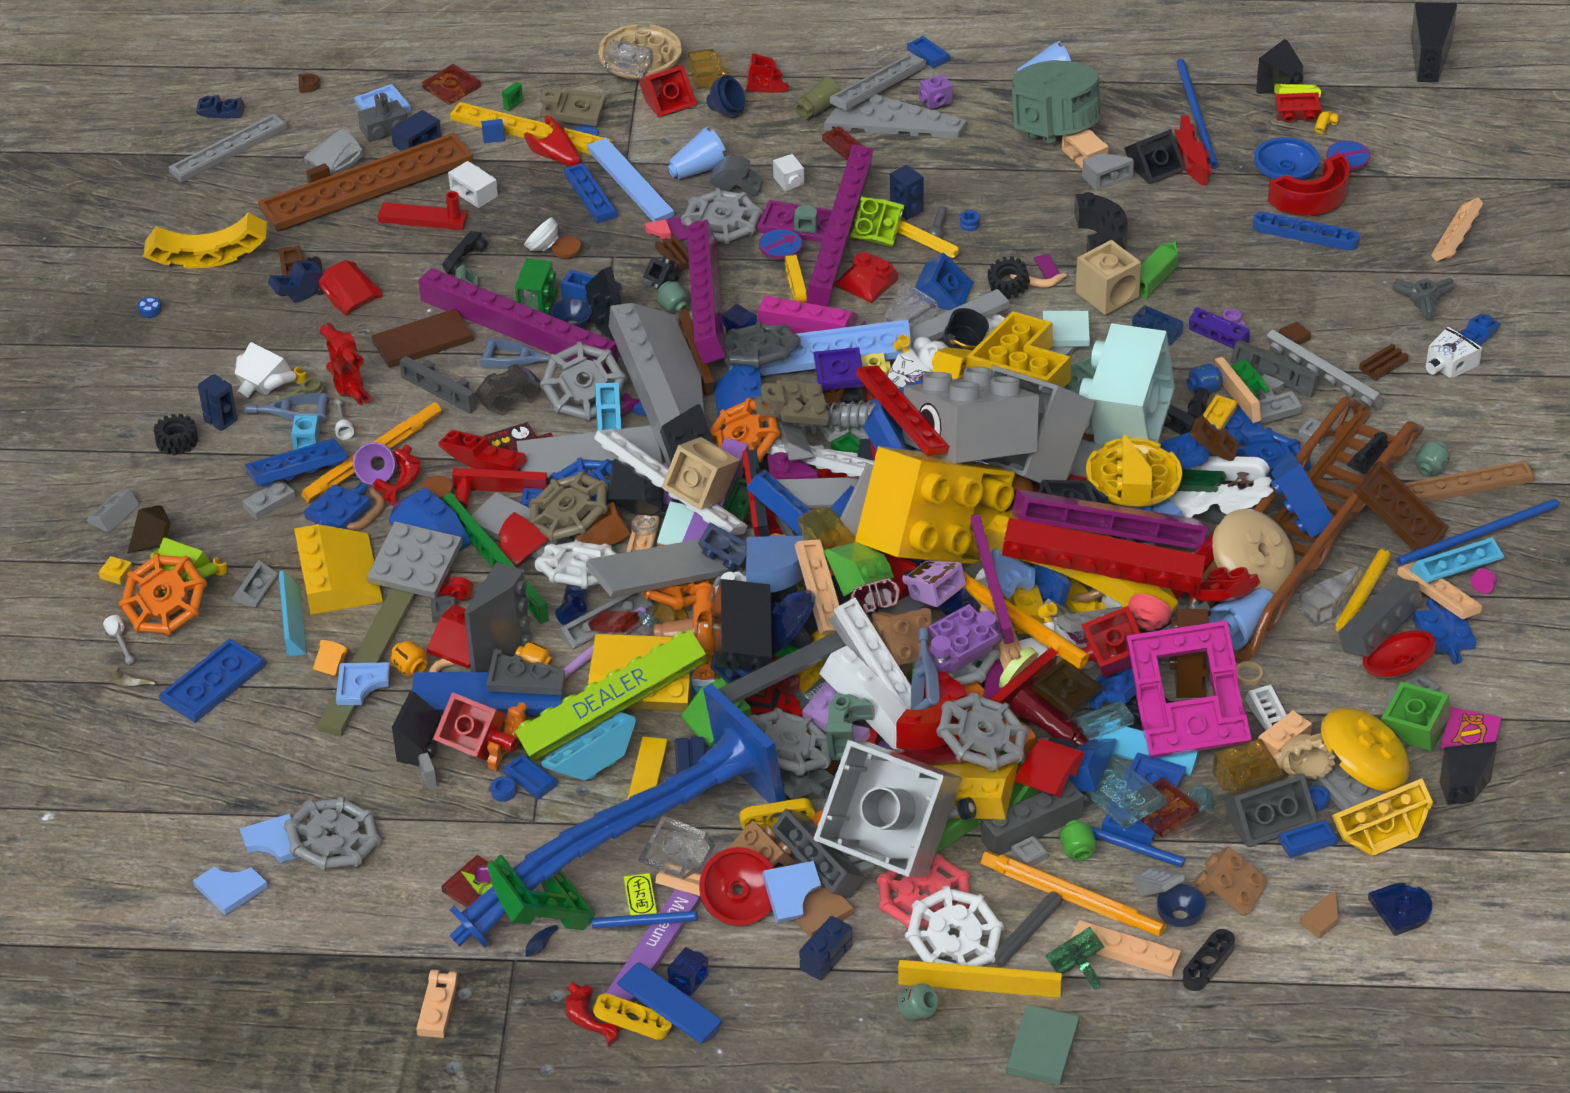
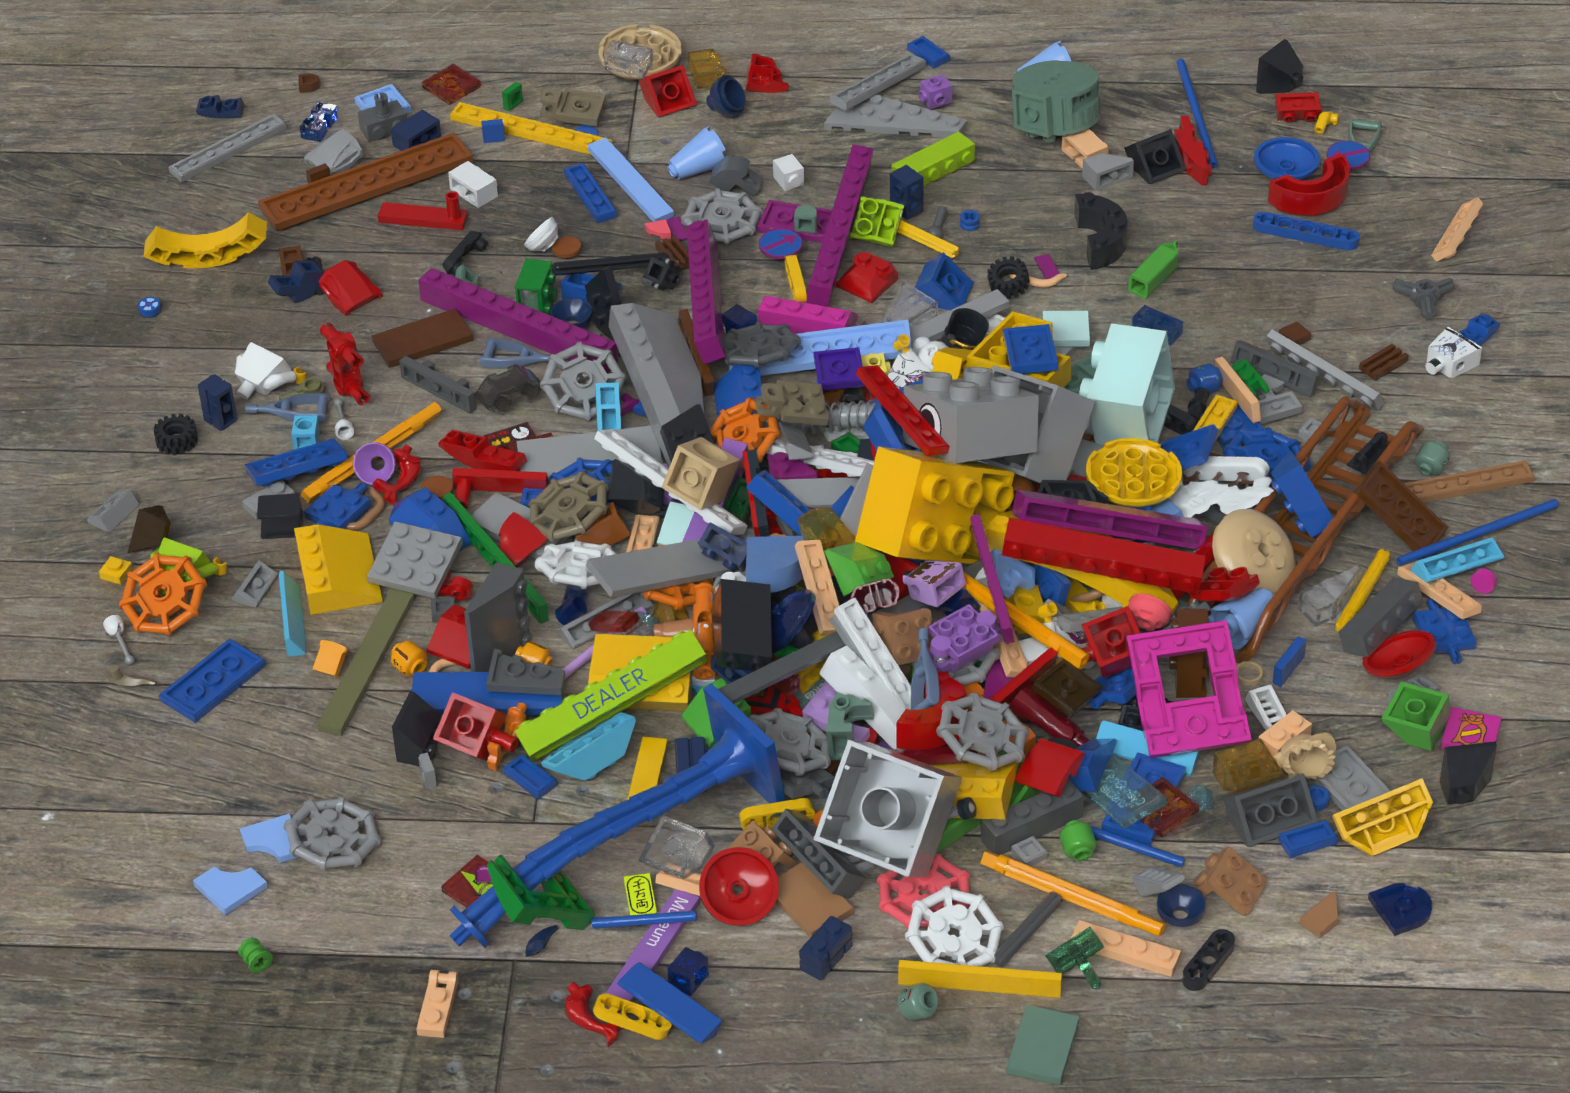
light blue tile [336,662,390,706] -> none
blue tile [490,777,517,802] -> none
red animal [524,115,581,167] -> none
clear tile [632,515,656,536] -> none
sand green head [657,281,690,314] -> none
light blue tile [762,861,821,923] -> none
olive plant [794,77,841,120] -> none
clear red tile [822,126,863,161] -> none
yellowish green tile [999,647,1038,688] -> none
tan brick [1076,240,1141,315] -> none
clear light blue tile [1077,700,1134,741] -> none
yellow slope [1117,435,1152,503] -> none
dark green tile [1176,470,1226,492] -> none
dark purple piece [1189,308,1250,349] -> none
reddish brown slope [1190,415,1239,461] -> none
medium lavender plate [1221,308,1246,327] -> none
neon yellow tile [1274,84,1321,97] -> none
yellow brick [1321,708,1410,792] -> none
black slope [1411,3,1457,82] -> none
none -> bright green bush [238,937,273,973]
none -> black piece [257,493,304,539]
none -> clear blue piece [300,102,338,142]
none -> black axle [552,252,669,276]
none -> lime brick [891,131,975,186]
none -> blue plate [1003,324,1058,375]
none -> blue tile [1273,636,1306,687]
none -> sand green piece [1349,118,1382,172]

